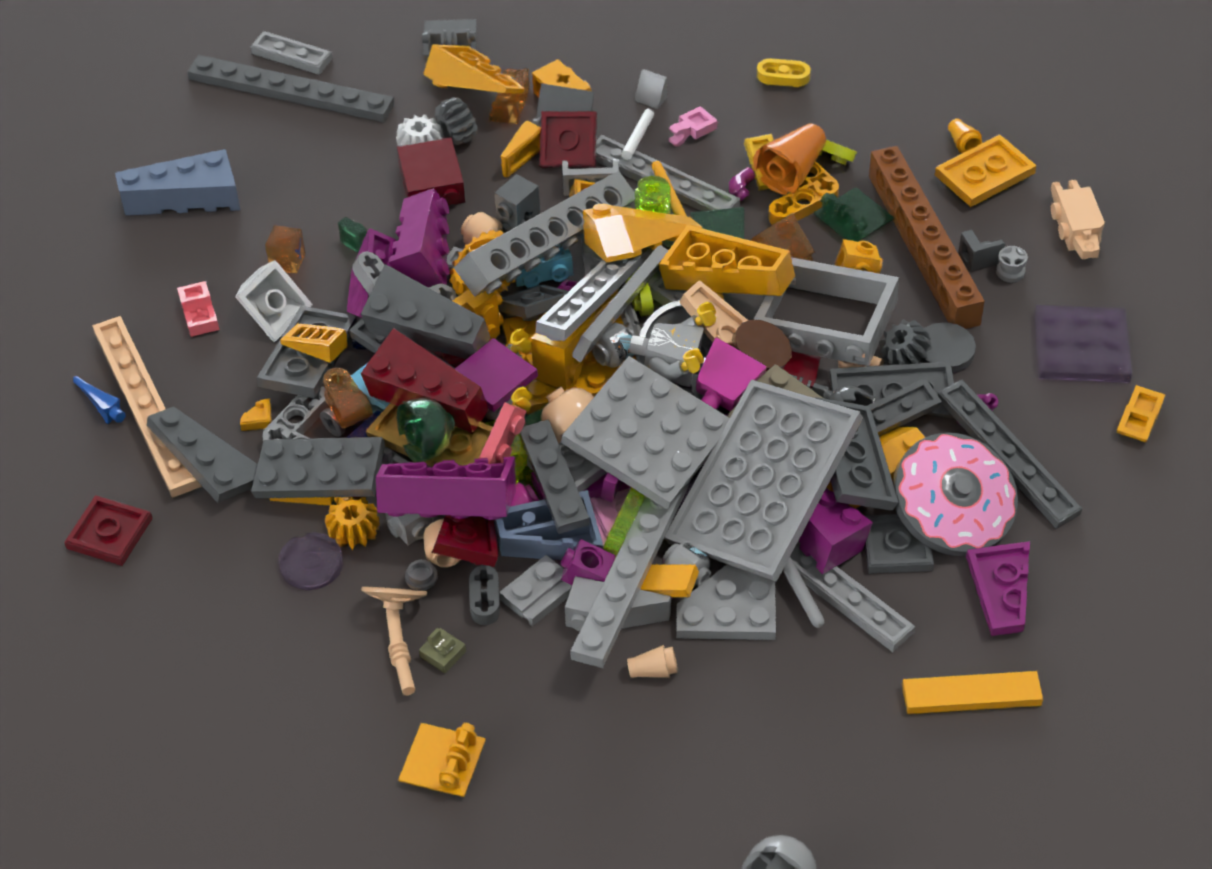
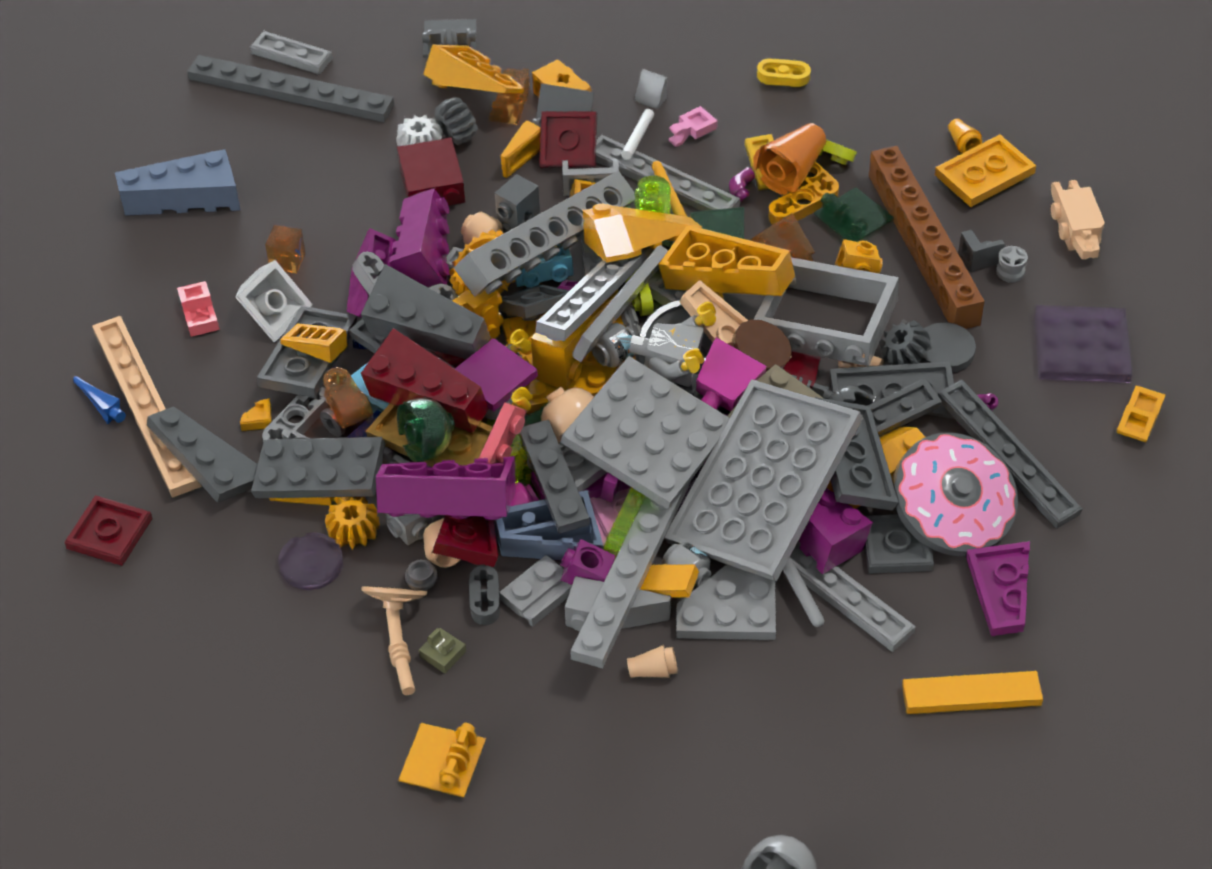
clear green plate [338,216,367,253] -> none

